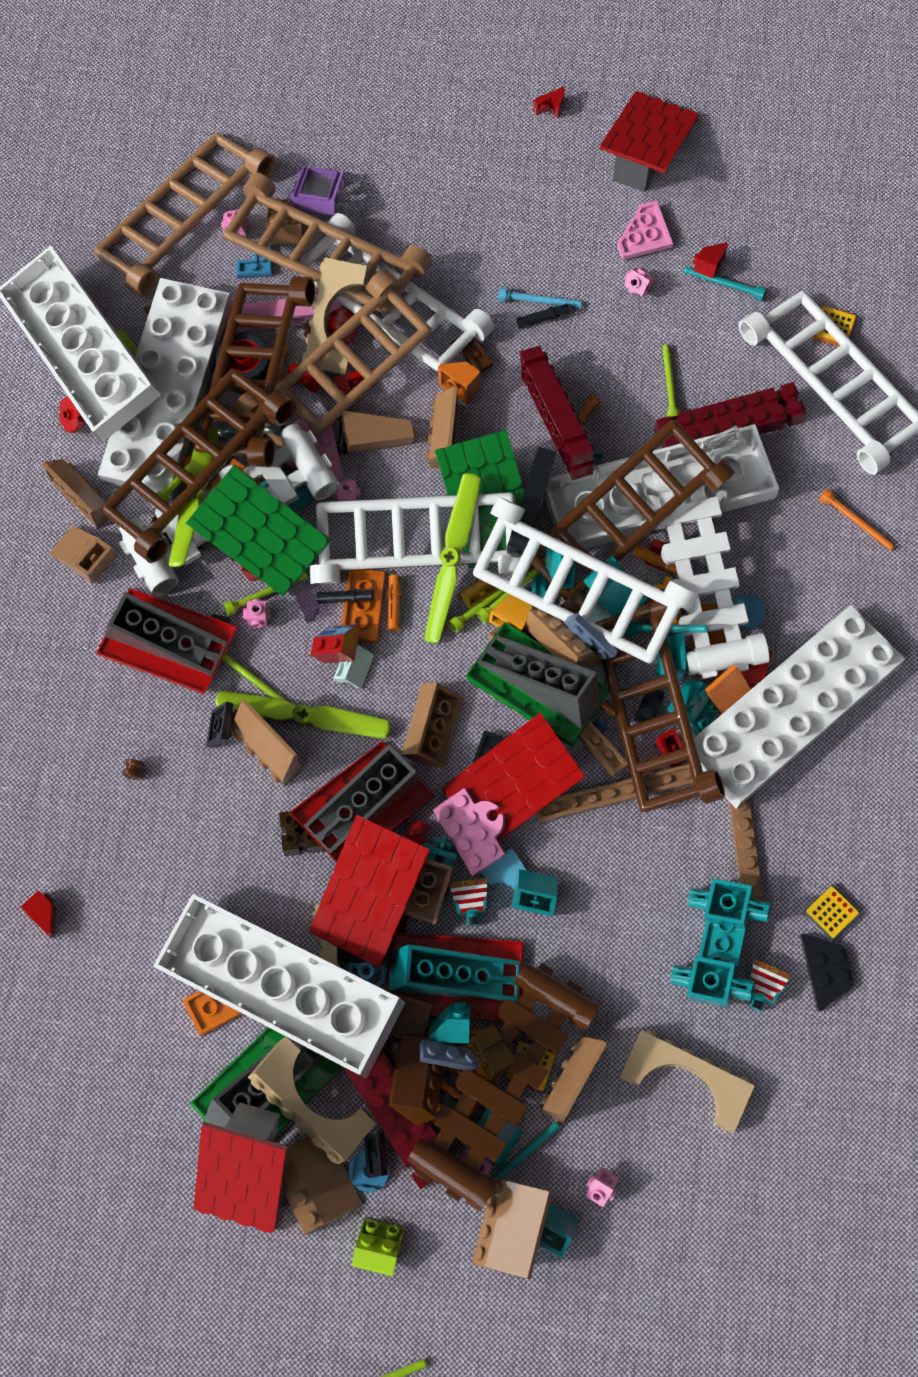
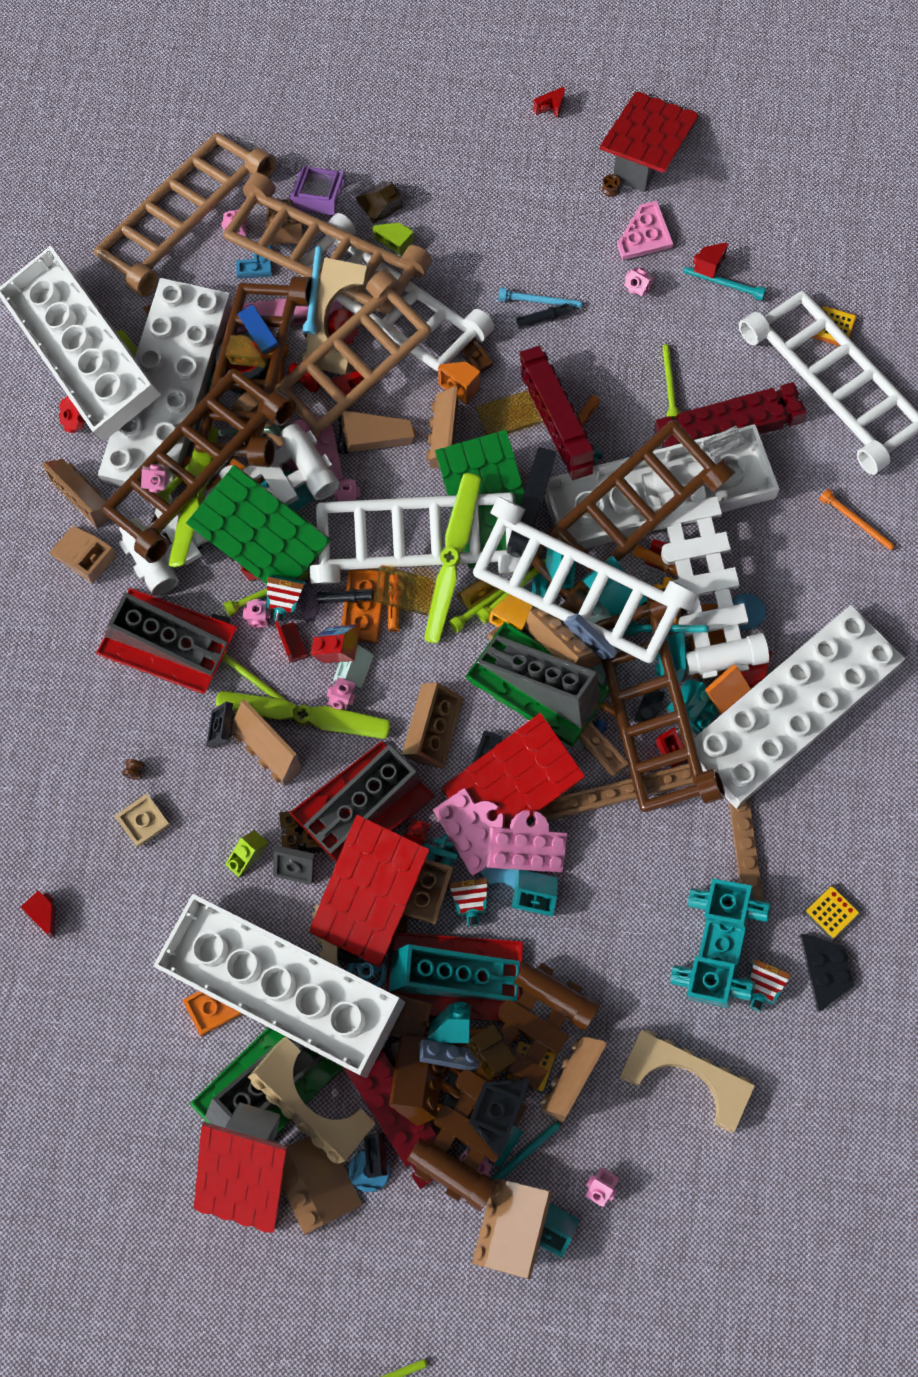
lime slope [352,1218,405,1276] -> none
none -> tan plate [115,793,170,848]
none -> bright pink brick [141,464,169,492]
none -> clear yellow slope [225,335,266,367]
none -> lime slope [225,830,269,877]
none -> blue tile [238,304,279,355]
none -> torso [267,575,305,621]
none -> dark grey plate [273,846,315,885]
none -> red panel [275,621,307,663]
none -> medium azure piece [302,246,322,334]
none -> bright pink brick [327,677,356,710]
none -> dark brown slope [355,181,403,224]
none -> lime slope [373,223,414,256]
none -> clear yellow tile [375,565,434,616]
none -> black wing [468,1079,530,1158]
none -> clear yellow tile [476,391,540,435]
none -> bright pink plate [486,810,567,872]
none -> reddish brown wheel [602,174,620,197]

